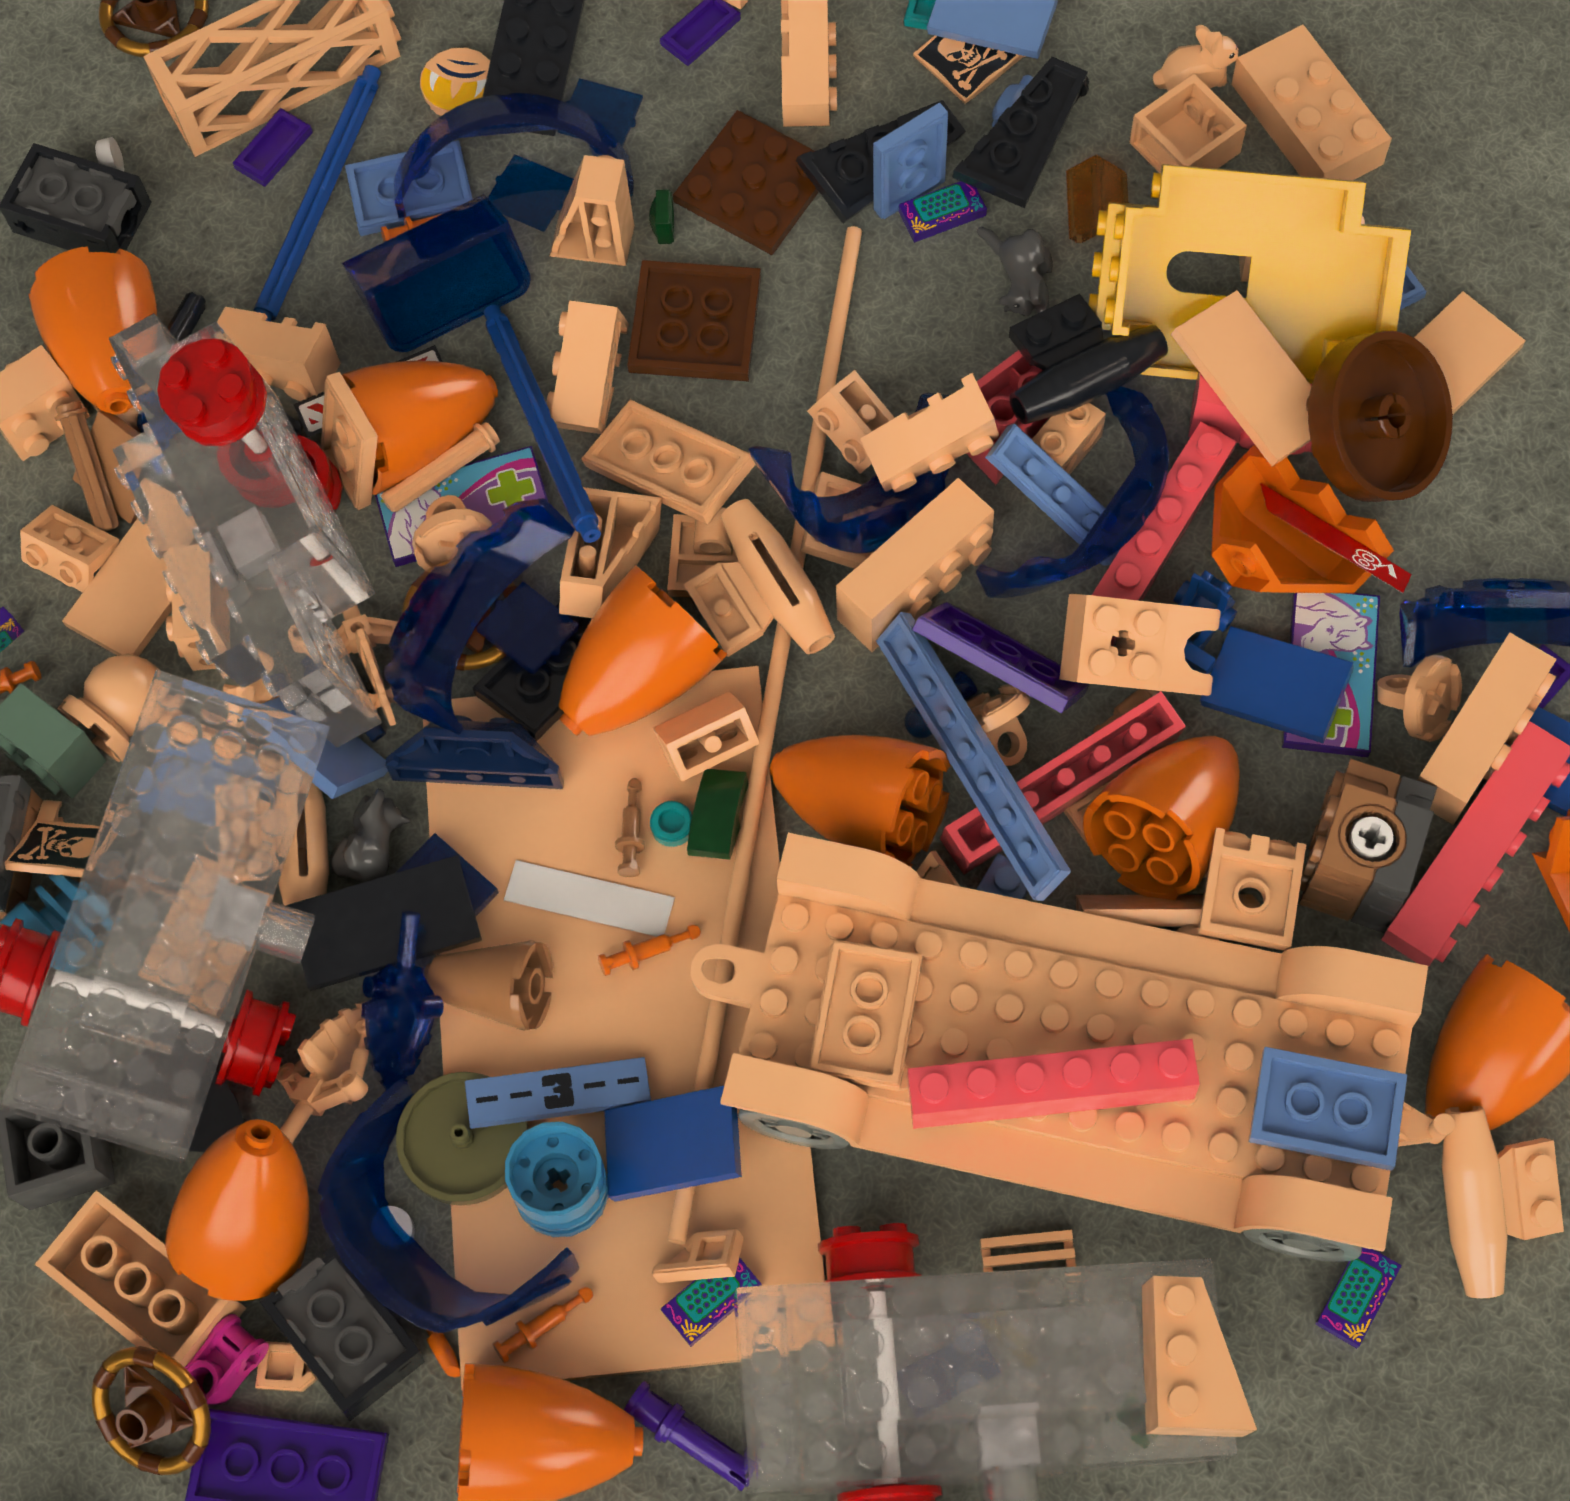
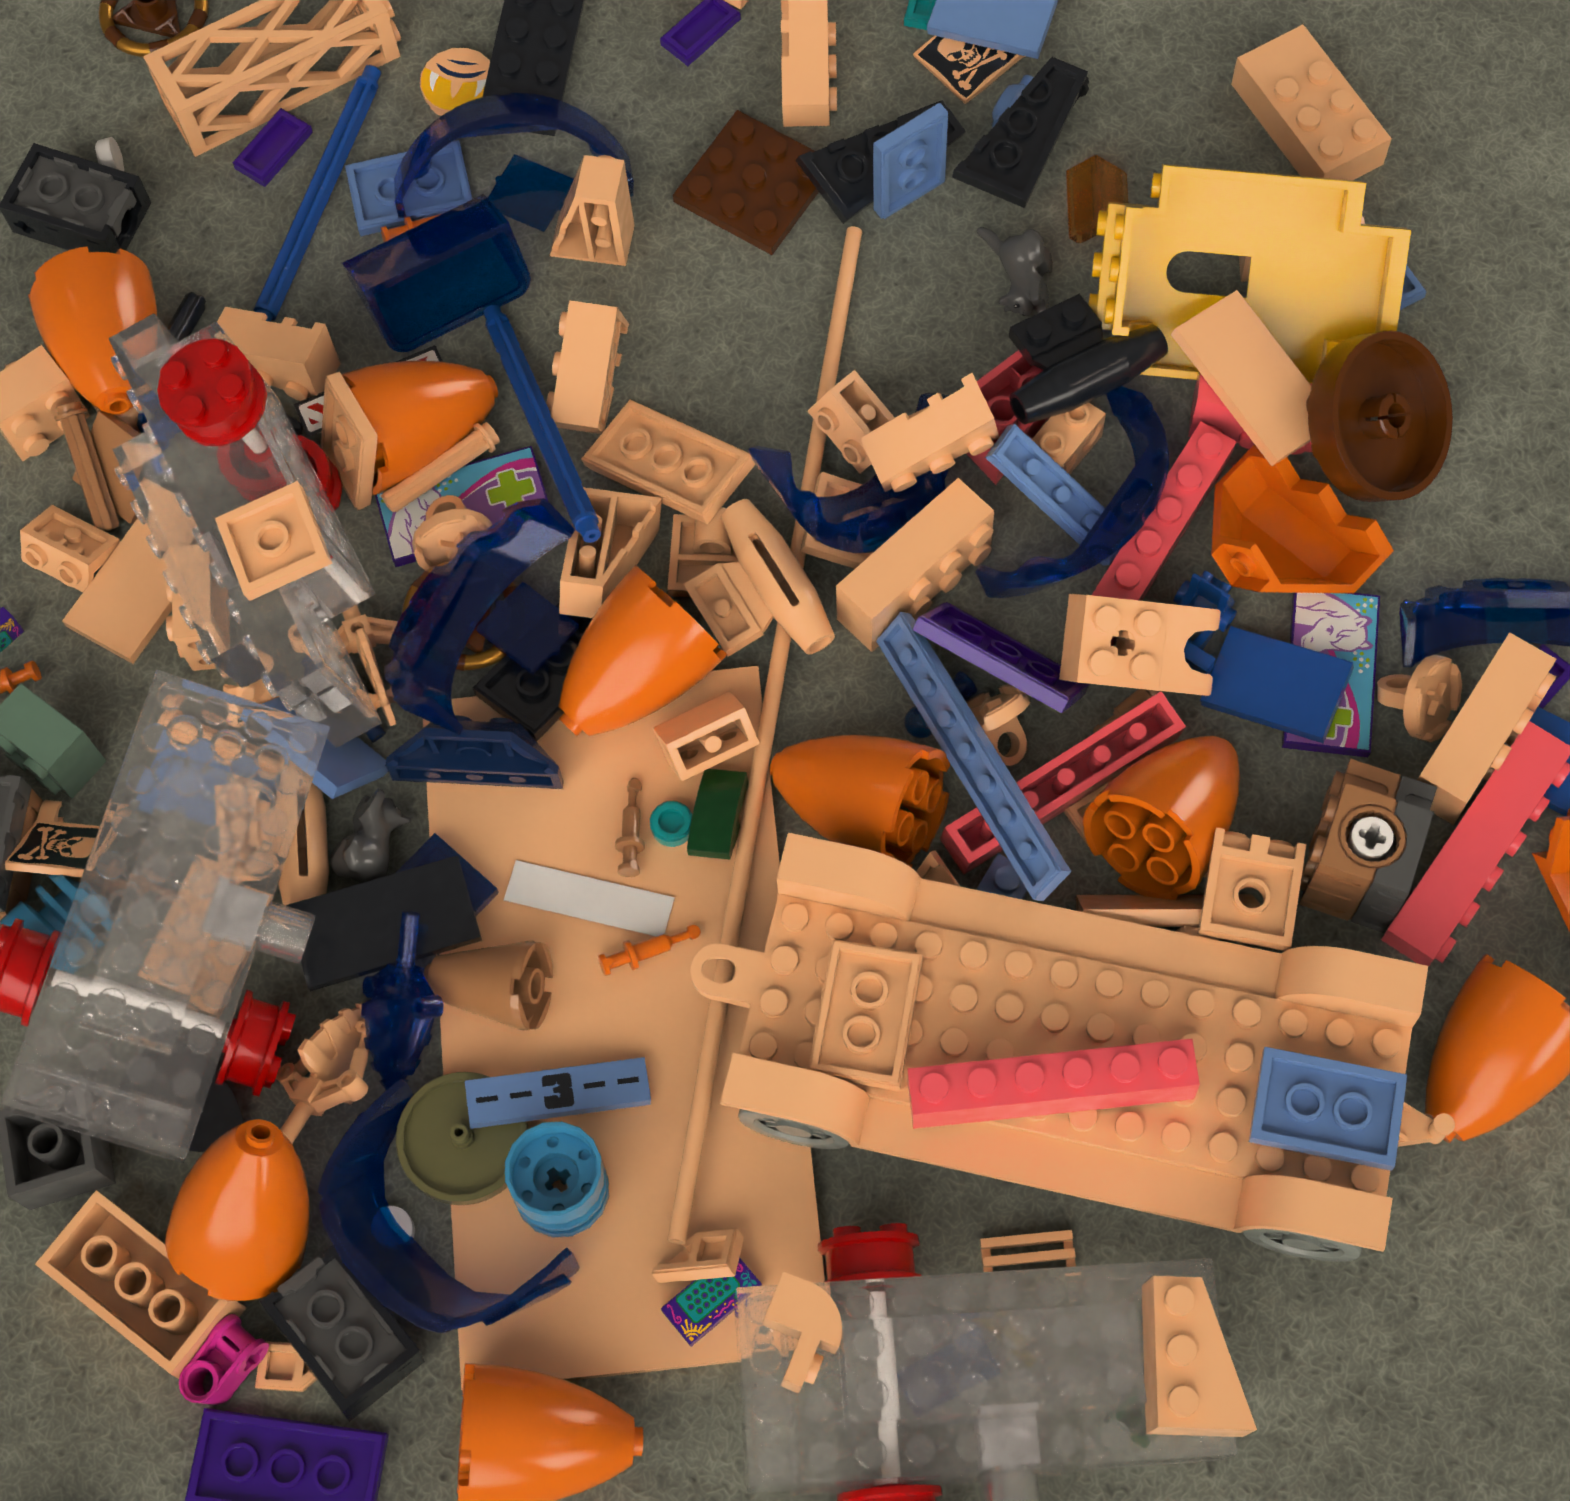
light nougat tile [57,653,168,763] -> none
reddish brown piece [92,1346,211,1476] -> none
orange piece [411,1297,460,1377] -> none
orange piece [492,1287,593,1363] -> none
clear blue piece [557,78,643,150] -> none
blue tile [604,1086,742,1202] -> none
dark purple pin [624,1380,758,1492] -> none
reddish brown plate [627,260,761,382] -> none
dark green tile [649,190,674,244] -> none
tile [898,181,987,243] -> none
light nougat piece [1130,73,1247,173] -> none
light nougat animal [1153,25,1239,91] -> none
red sticker [1260,483,1412,593] -> none
tile [1315,1247,1402,1349] -> none
light nougat tile [1414,291,1526,414] -> none
light nougat plate [1442,1106,1564,1298] -> none
none -> light nougat plate [215,481,333,601]
none -> light nougat brick [762,1271,842,1393]

